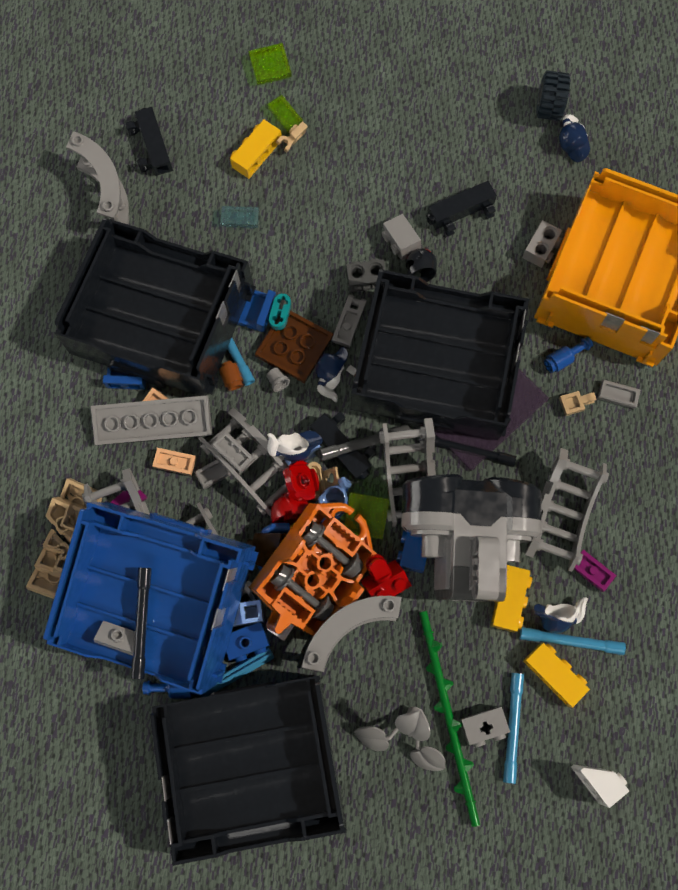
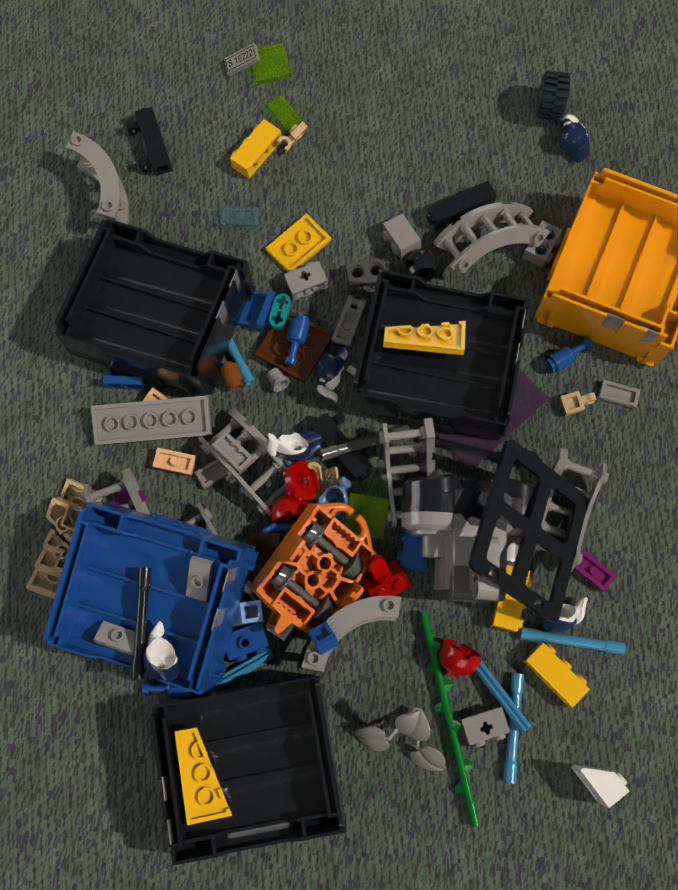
none -> white hair [143,621,180,681]
none -> yellow wing [174,727,232,825]
none -> light grey plate [186,556,214,602]
none -> light grey tile [224,43,260,76]
none -> yellow tile [265,213,331,272]
none -> light grey brick [284,261,328,301]
none -> blue piece [284,314,310,366]
none -> blue slope [308,621,339,655]
none -> yellow wing [383,321,466,355]
none -> light grey fence [433,202,550,273]
none -> red cylinder [439,638,483,678]
none -> black window [468,440,588,622]
none -> dark azure axle [475,661,531,732]

